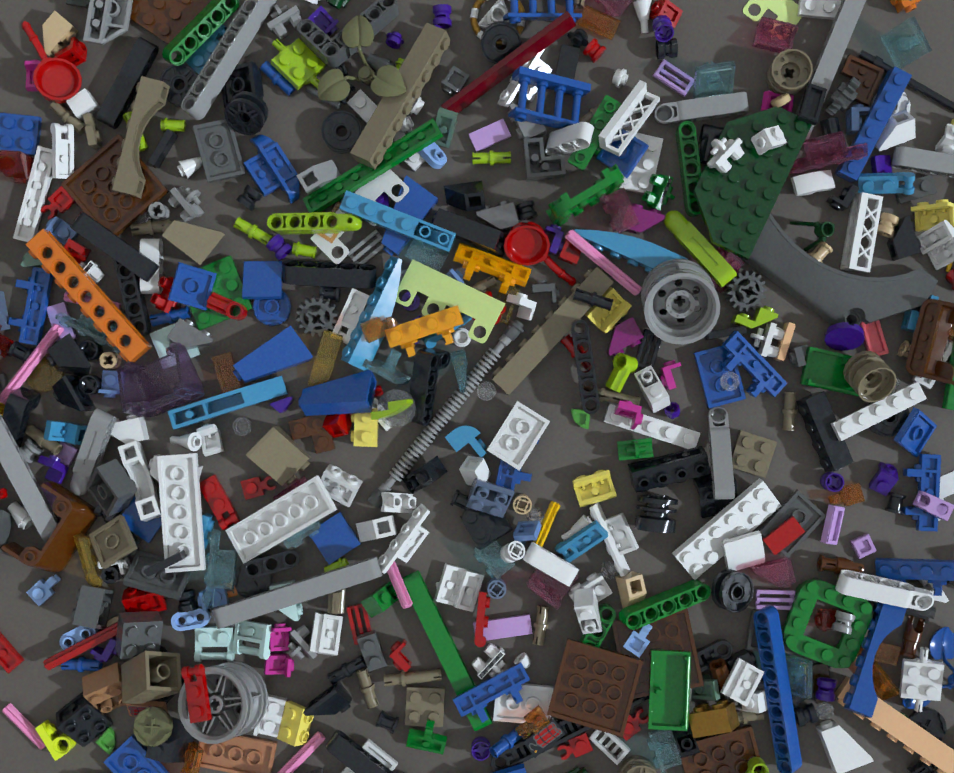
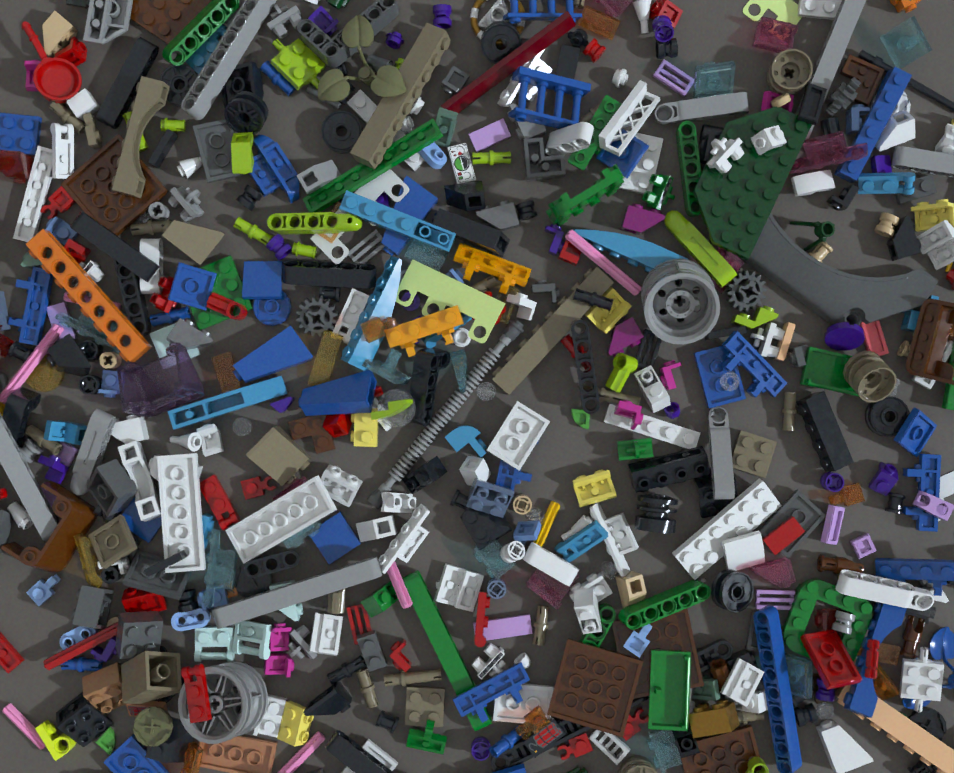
black slope [52,375,96,412] -> none
lime pin [324,558,349,572] -> none
red piece [504,221,576,286] -> none
clear pink bracket [602,188,640,234] -> none
white plate [830,382,927,441] -> none
white fence [840,192,883,273] -> none
none -> lime slope [231,132,254,174]
none -> tile [447,143,476,184]
none -> red tile [800,629,863,690]
none -> red axle [865,639,880,679]

